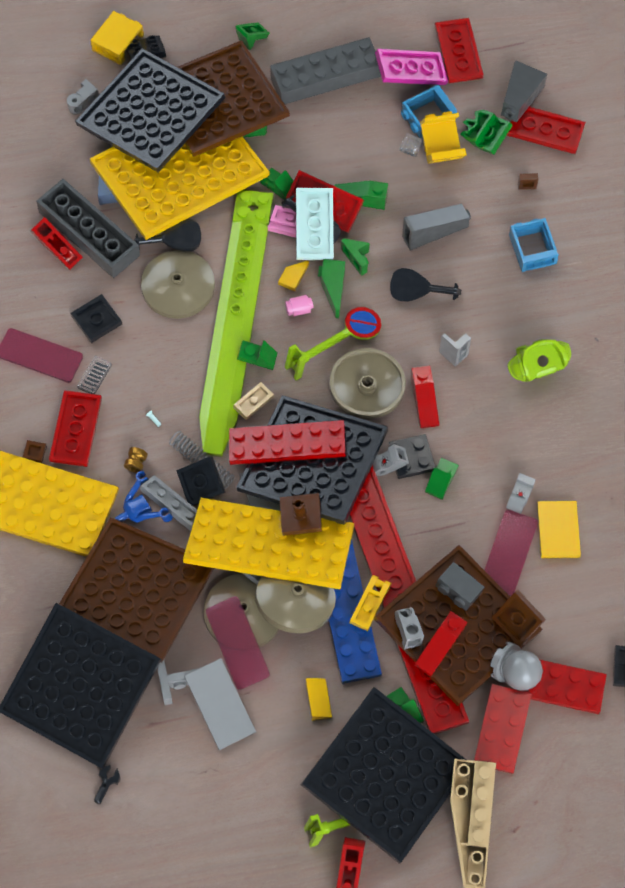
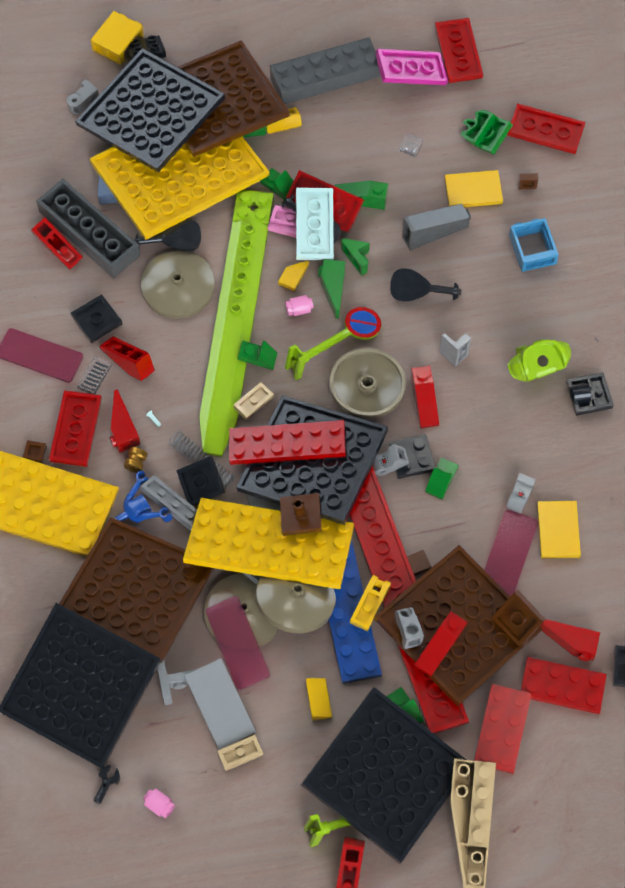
green slope [235,22,270,50] -> none
dark azure window [401,84,457,138] -> none
yellow panel [420,111,466,164] -> none
dark grey brick [435,562,484,611] -> none
light grey tile [490,642,543,691] -> none
dark grey slope [501,60,547,122] -> none
none -> red slope [99,336,155,381]
none -> red slope [109,389,141,453]
none -> bright pink brick [143,788,175,818]
none -> tan plate [217,735,263,771]
none -> yellow slope [267,107,302,134]
none -> reddish brown tile [407,550,432,576]
none -> yellow tile [444,170,503,207]
none -> red slope [540,619,600,661]
none -> black plate [566,372,614,416]

